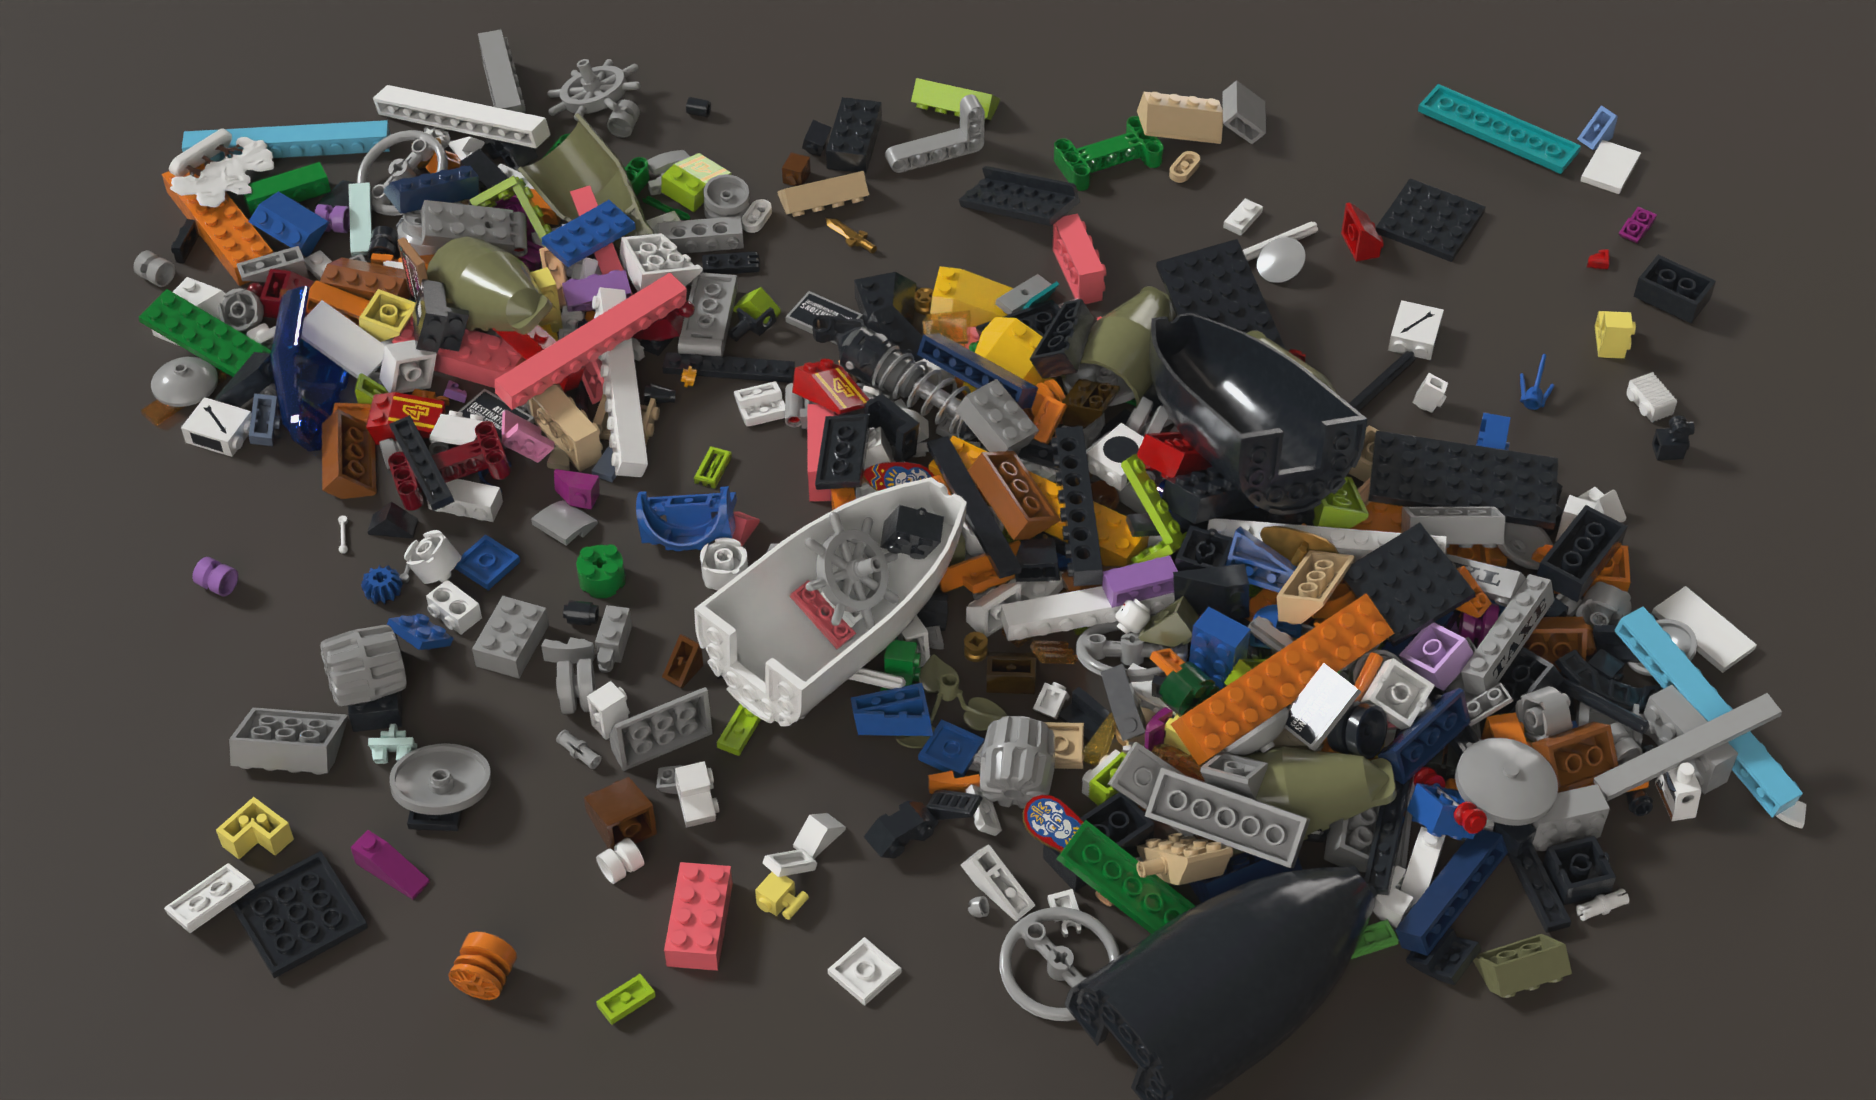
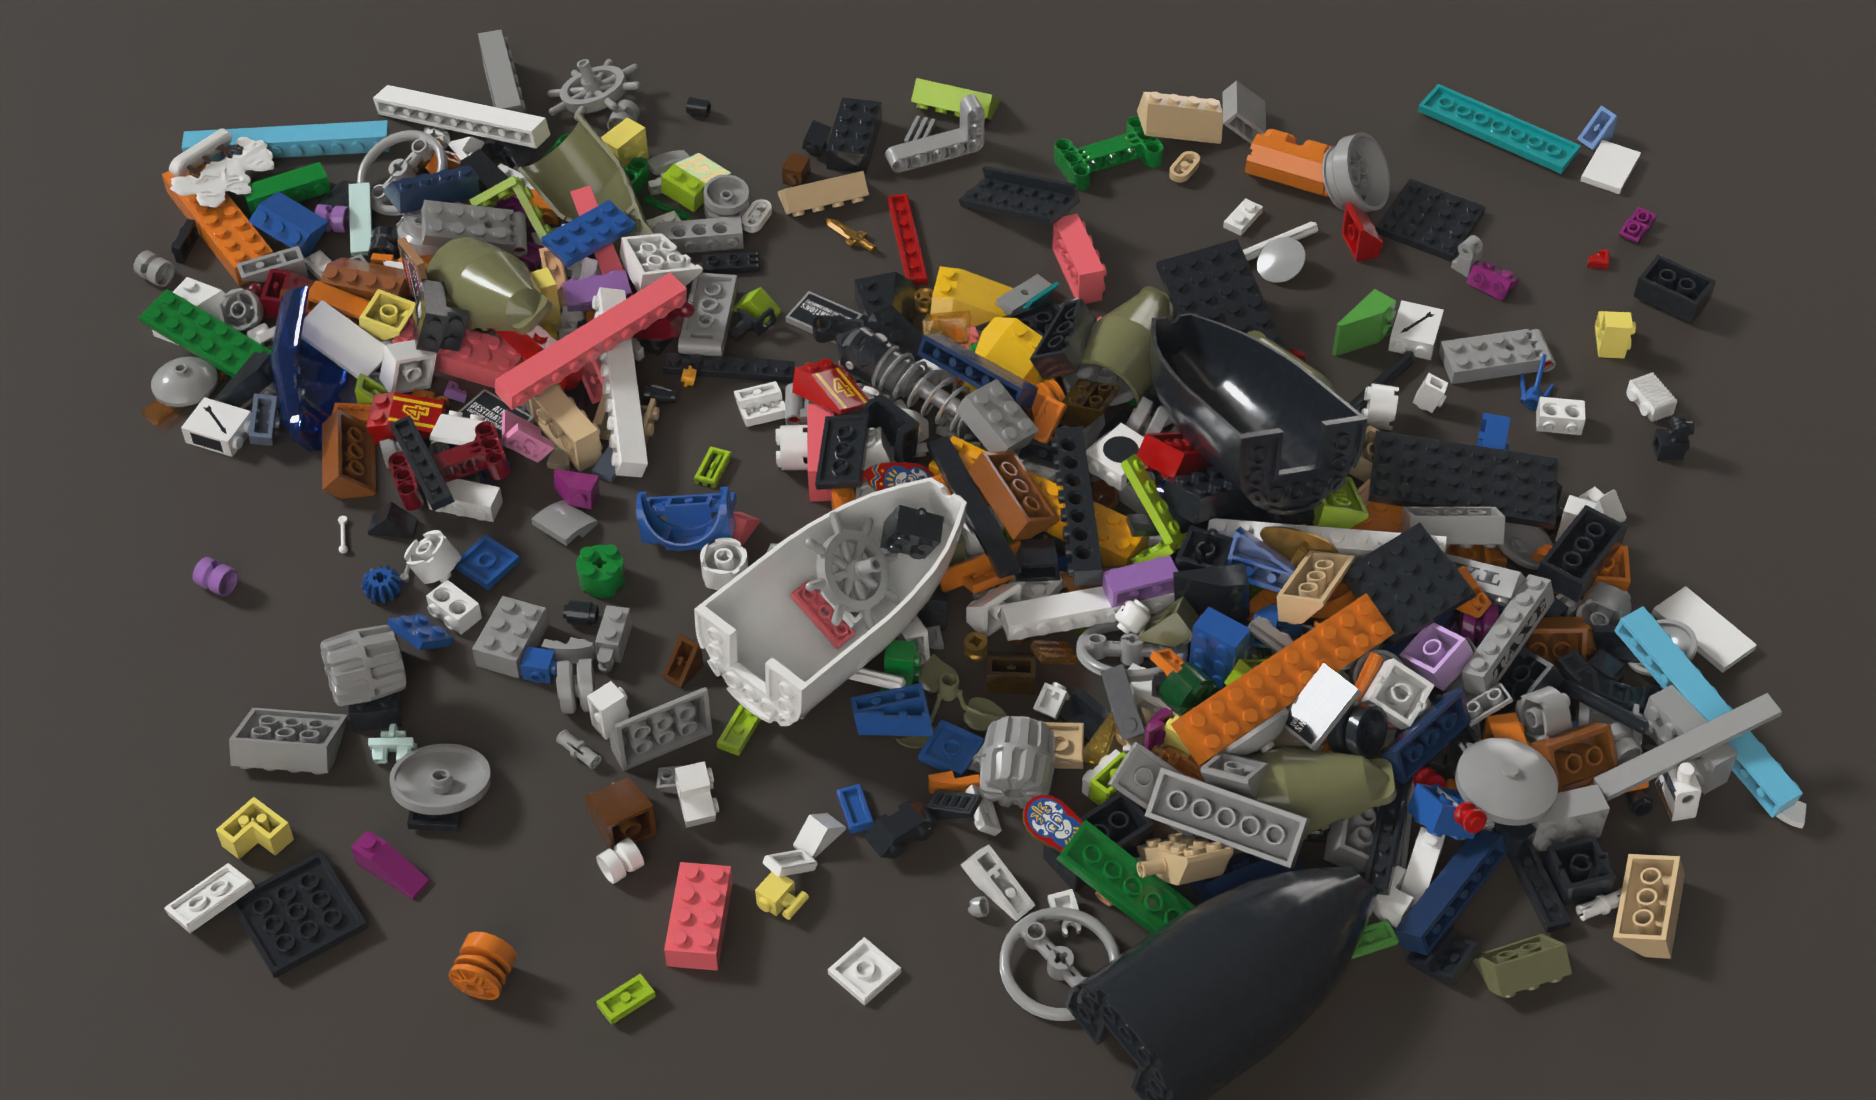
none -> blue brick [520,646,557,684]
none -> light yellow brick [601,117,649,167]
none -> white brick [776,425,808,471]
none -> blue tile [836,784,874,834]
none -> red tile [887,194,928,286]
none -> light grey tile [904,115,936,143]
none -> orange brick [1245,129,1332,197]
none -> light grey wheel [1322,133,1390,213]
none -> bright green slope [1332,289,1396,356]
none -> white brick [1361,383,1399,431]
none -> light grey hinge [1439,329,1556,384]
none -> light grey leg [1451,235,1483,278]
none -> magenta bracket [1466,260,1520,300]
none -> white brick [1536,397,1585,435]
none -> tan slope [1613,854,1685,959]

